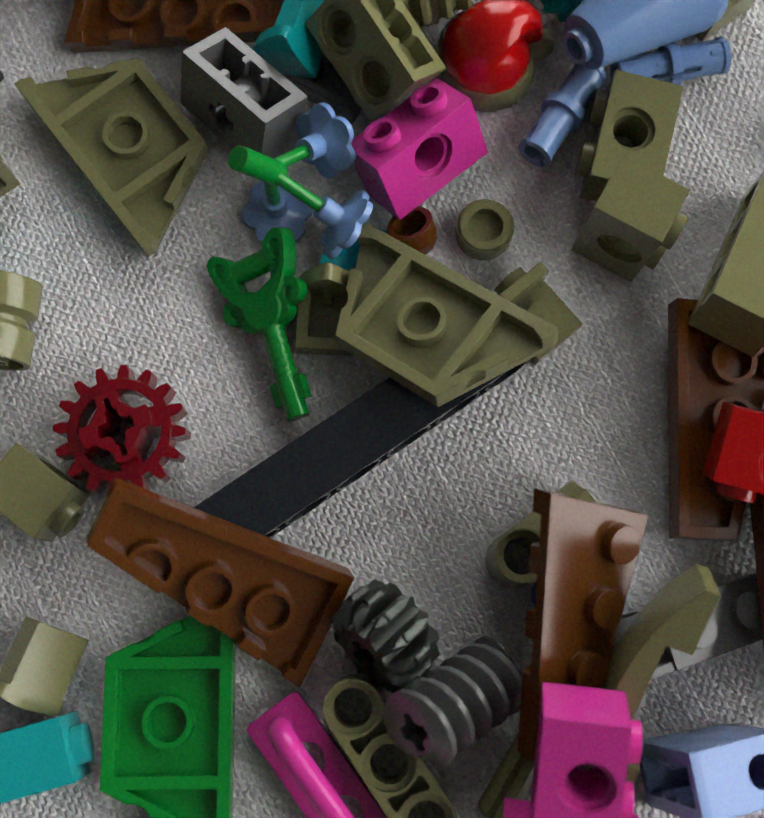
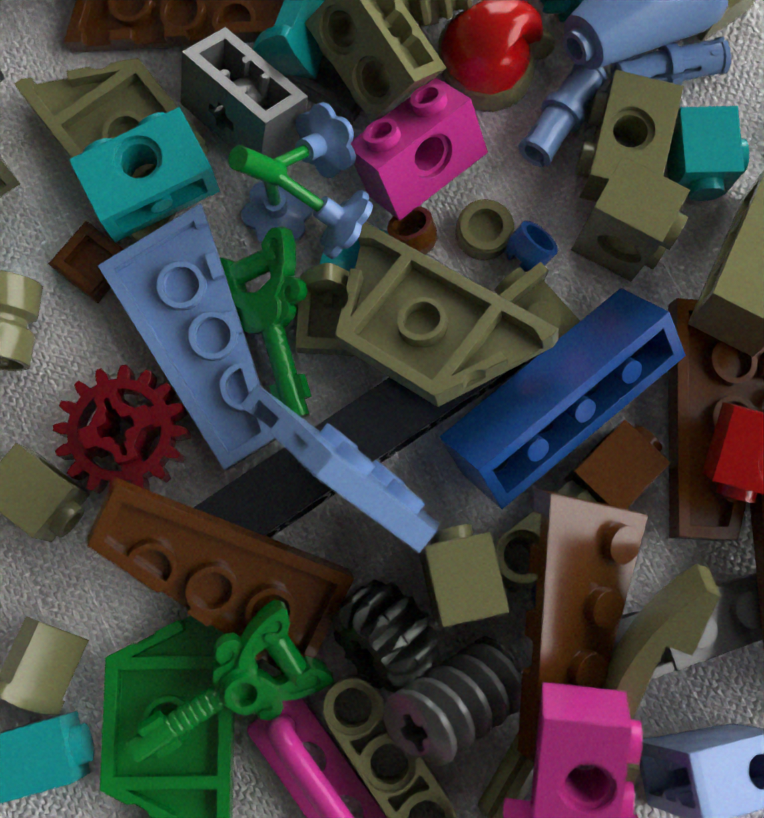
none -> reddish brown tile [48,221,124,304]
none -> teal brick [69,107,220,242]
none -> medium blue wing [97,203,277,470]
none -> green piece [126,600,334,763]
none -> medium blue wing [241,384,439,553]
none -> olive brick [419,524,509,627]
none -> blue brick [439,288,686,509]
none -> blue hinge [506,221,558,272]
none -> reddish brown brick [564,420,671,509]
none -> teal brick [666,106,750,201]

